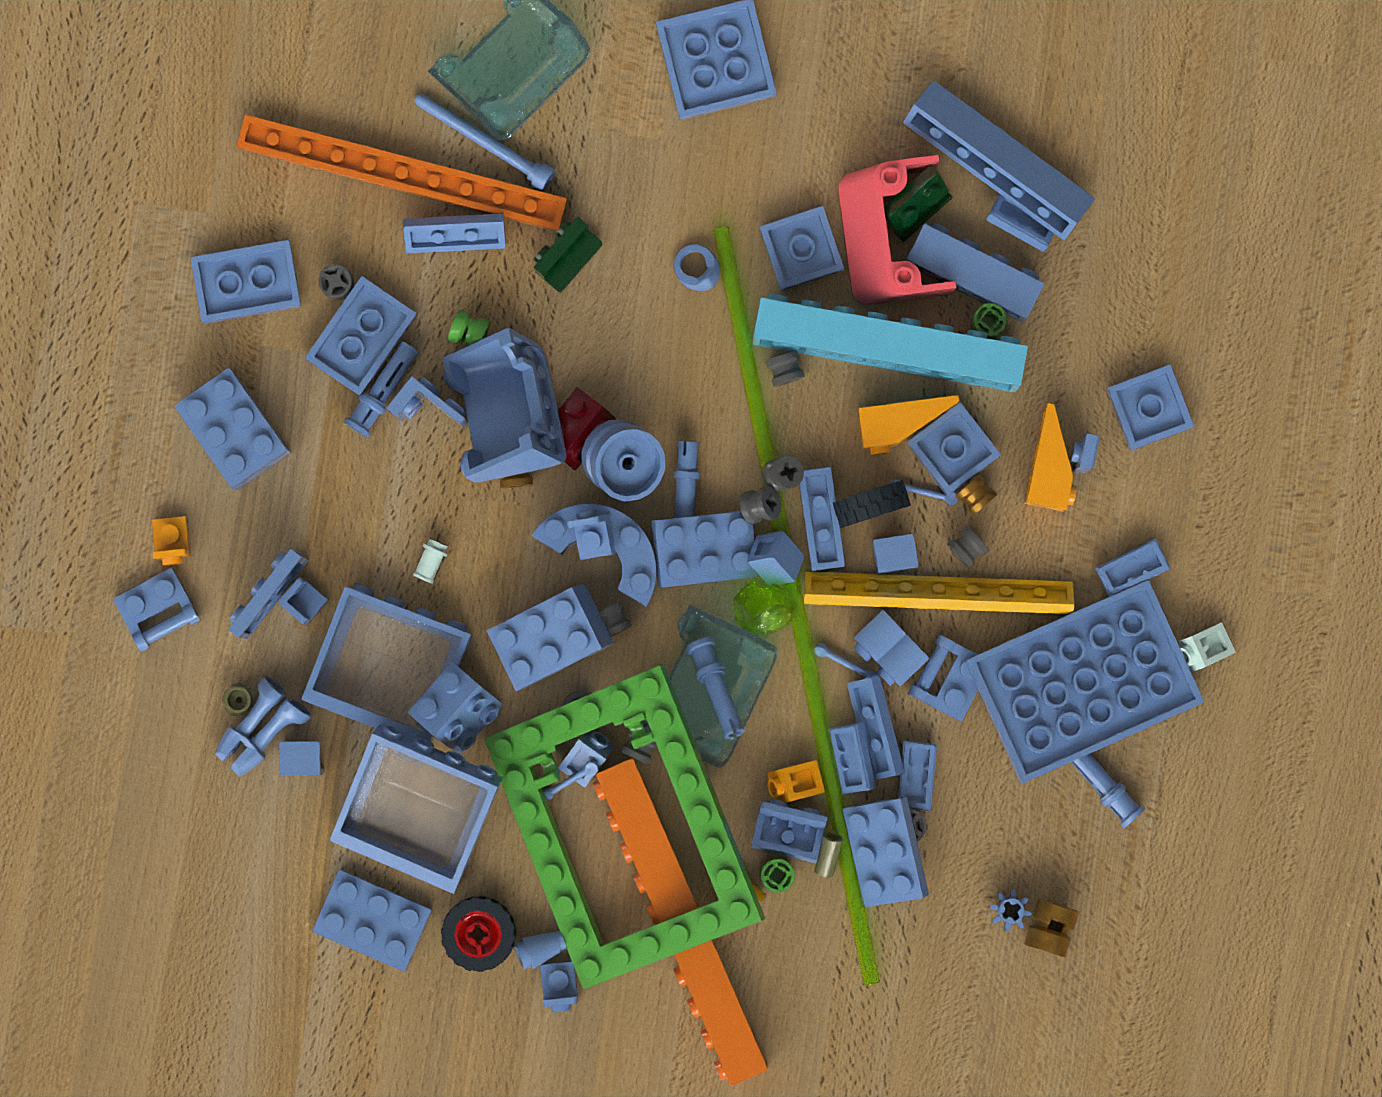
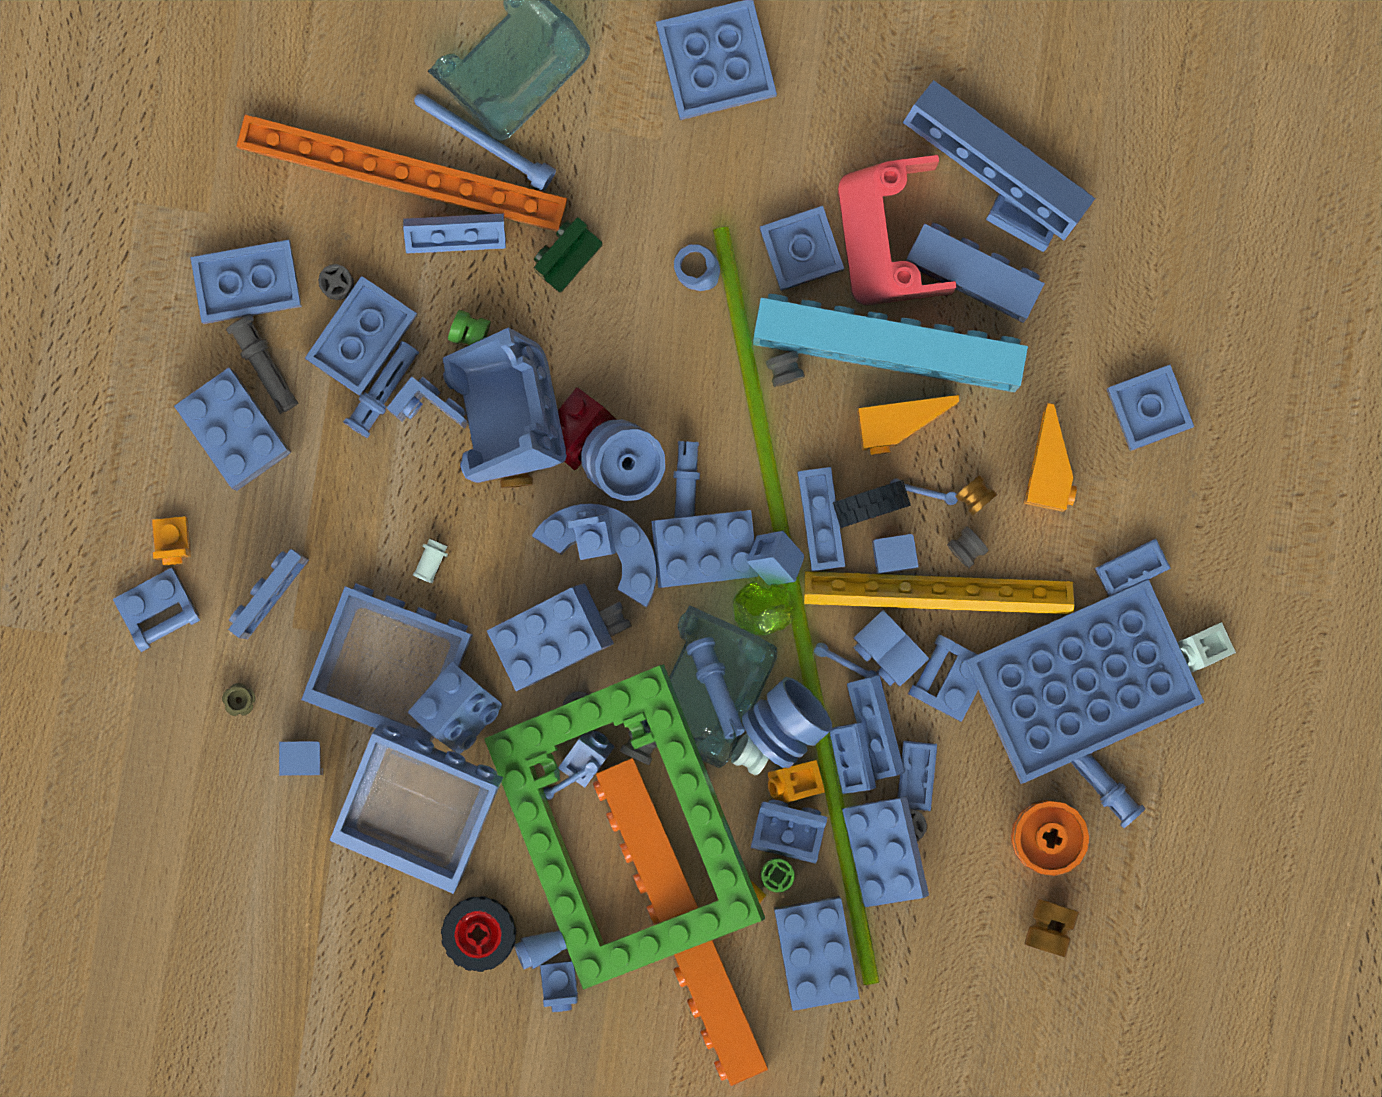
medium blue piece [214,676,311,777] -> none
medium blue panel [278,577,329,625] -> none
medium blue plate [312,869,433,972] -> none
dark grey wheel [740,486,781,524] -> none
dark grey wheel [762,455,804,492] -> none
olive piece [814,832,843,877] -> none
dark green plate [884,165,953,242] -> none
medium blue plate [906,402,1001,496] -> none
bright green wheel [971,303,1007,339] -> none
medium blue gear [989,889,1032,931] -> none
medium blue plate [1071,433,1100,474] -> none
none -> dark grey pin [226,315,299,414]
none -> light aqua wheel [731,734,769,776]
none -> medium blue wheel [742,677,833,768]
none -> medium blue brick [774,896,860,1011]
none -> orange wheel [1010,800,1089,876]

